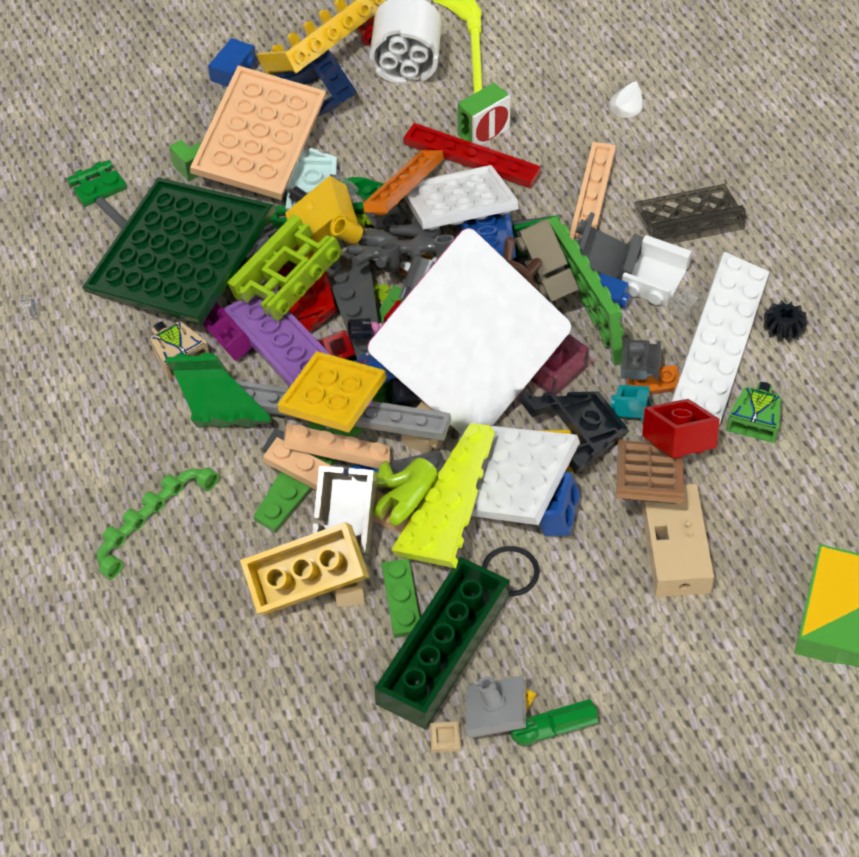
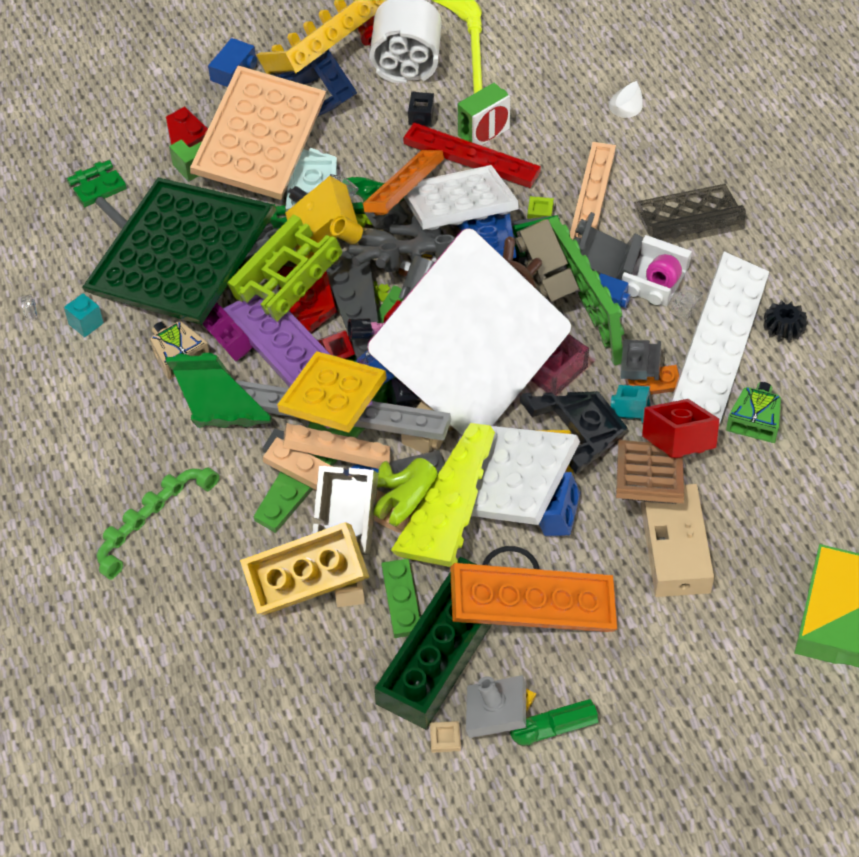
none -> teal brick [64,293,104,338]
none -> red wing [166,106,208,148]
none -> black brick [408,92,435,126]
none -> orange plate [450,563,617,632]
none -> lime plate [527,196,554,219]
none -> dark pink head [646,254,682,288]

